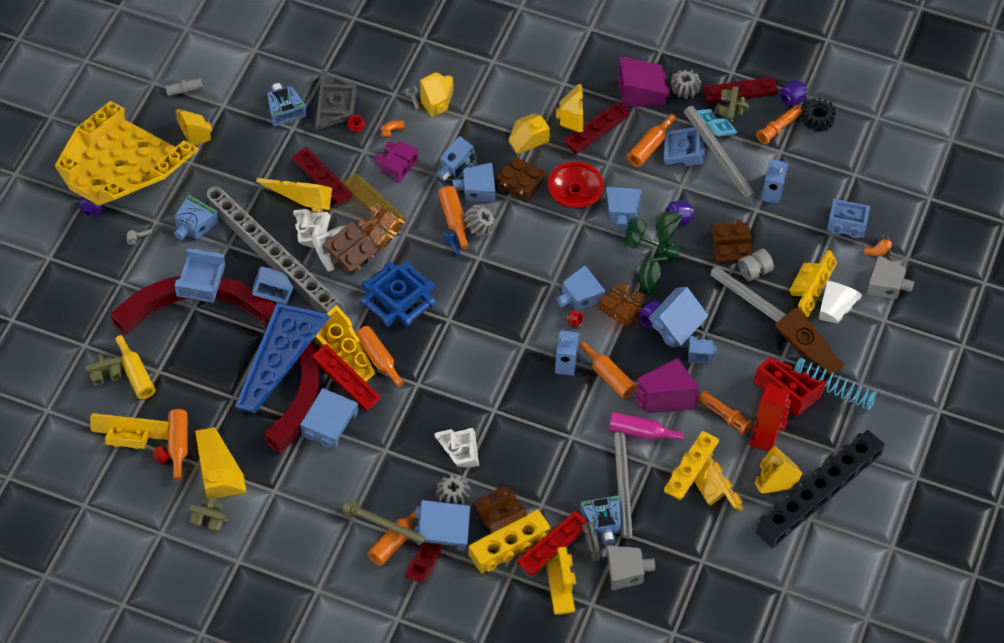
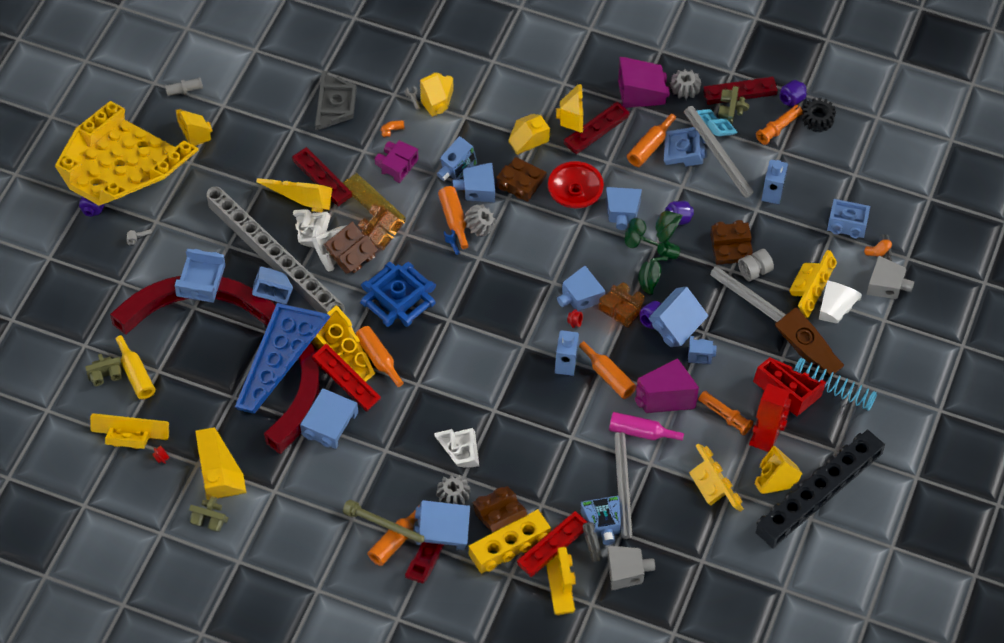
orange piece [168,409,188,480] -> none
medium blue torso [174,195,219,240] -> none
medium blue torso [268,83,306,126] -> none
red plate [347,115,365,132] -> none
yellow bracket [664,431,719,500] -> none

